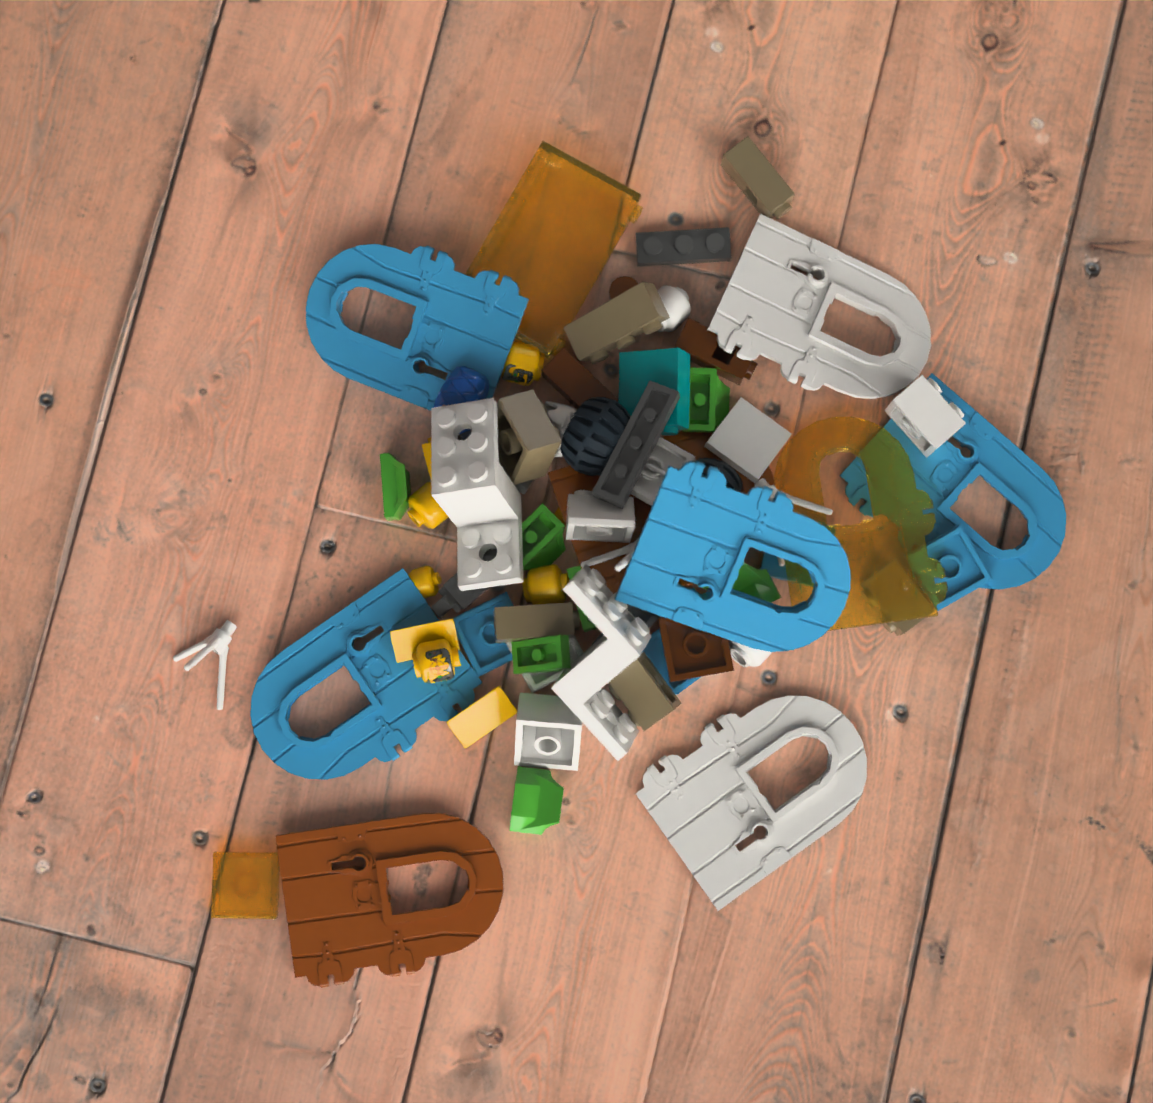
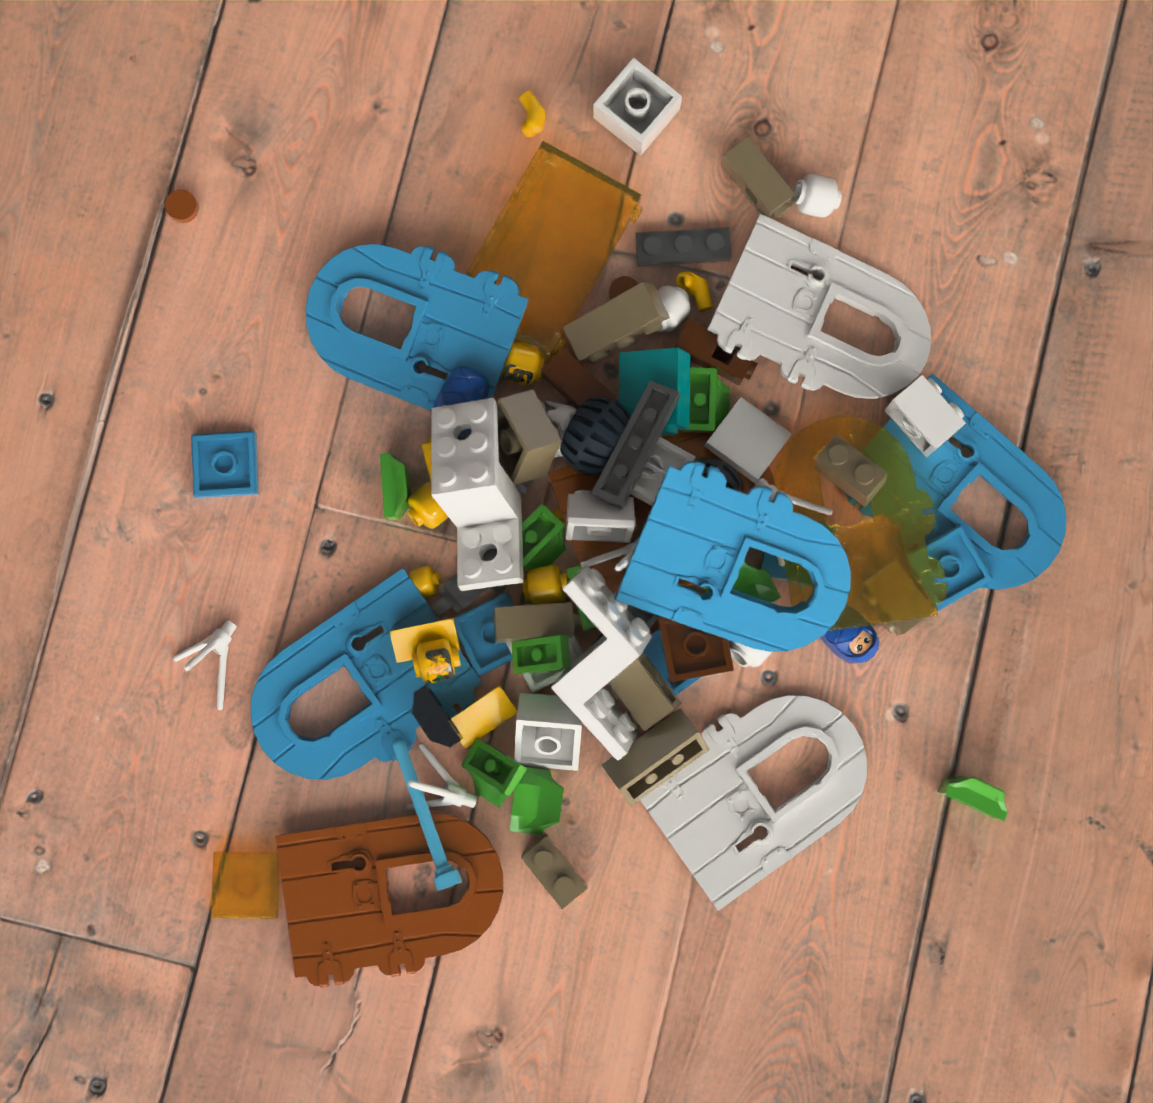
none -> dark orange tile [165,190,199,223]
none -> dark azure tile [191,431,259,499]
none -> medium azure piece [393,739,462,891]
none -> white plant [406,744,477,811]
none -> black slope [412,684,463,747]
none -> bright green slope [461,738,528,808]
none -> yellow arm [519,90,546,138]
none -> dark tan brick [521,834,588,909]
none -> white brick [593,58,682,156]
none -> dark tan brick [602,708,710,806]
none -> yellow arm [675,271,713,312]
none -> white head [793,173,842,218]
none -> dark tan brick [814,434,887,507]
none -> blue piece [820,604,880,664]
none -> bright green slope [938,776,1008,821]

